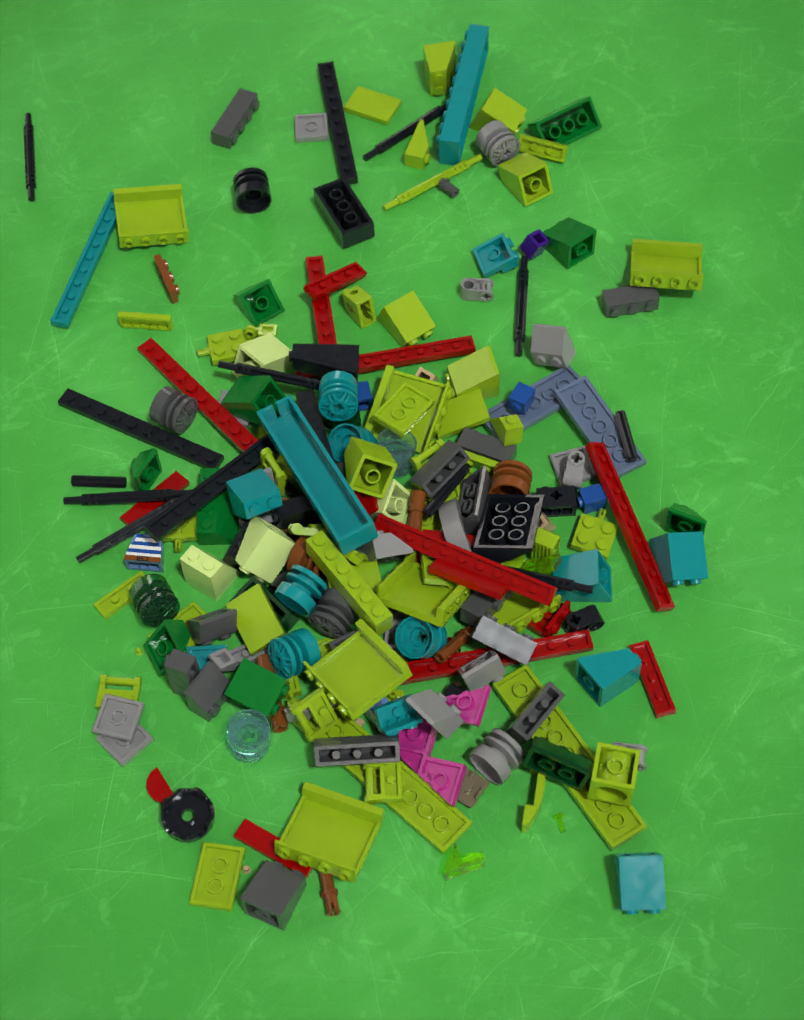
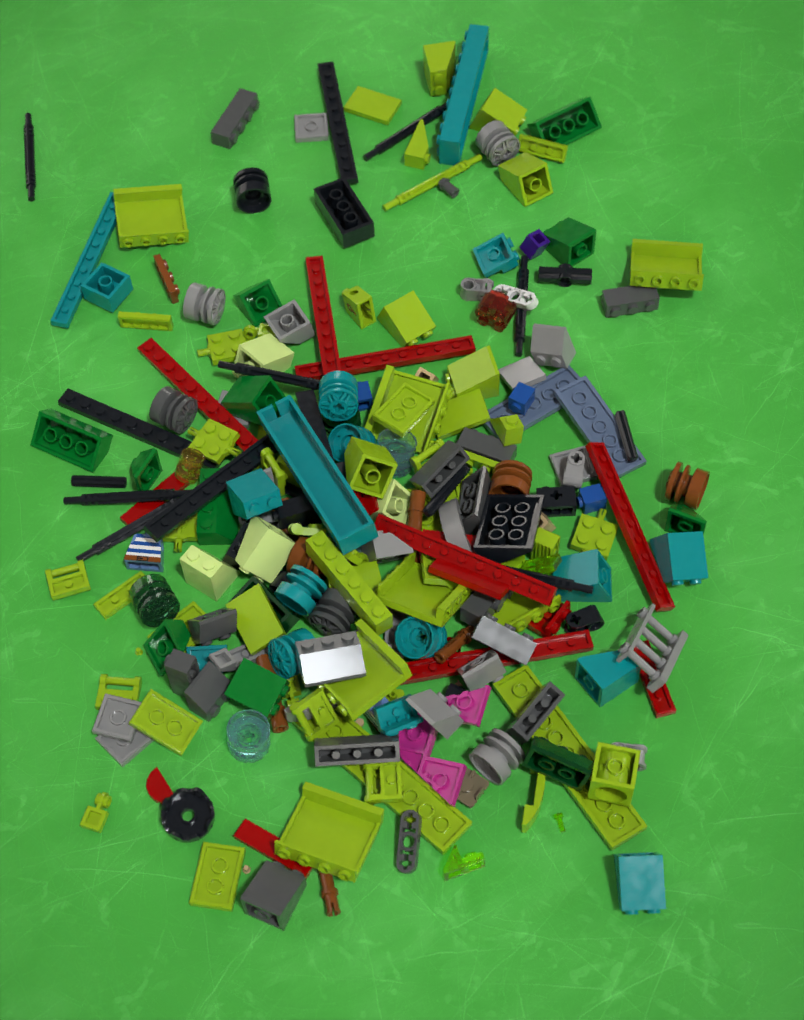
black slope [289,343,360,383] -> none
red tile [303,262,367,301] -> none
none -> green slope [30,409,113,472]
none -> lime plate [45,559,91,601]
none -> lime plate [80,792,112,833]
none -> teal brick [81,262,133,313]
none -> lime tile [128,689,203,756]
none -> clear yellow wheel [175,448,205,484]
none -> light grey wheel [183,282,226,325]
none -> lime plate [187,418,242,465]
none -> light grey slope [264,299,315,344]
none -> slope [295,631,366,687]
none -> dark grey beam [396,810,422,874]
none -> clear red brick [475,290,517,332]
none -> white beam [493,284,539,310]
none -> light grey tile [498,356,546,391]
none -> black piece [538,263,592,287]
none -> light grey fence [616,603,689,693]
none -> dark orange wheel [665,461,710,510]

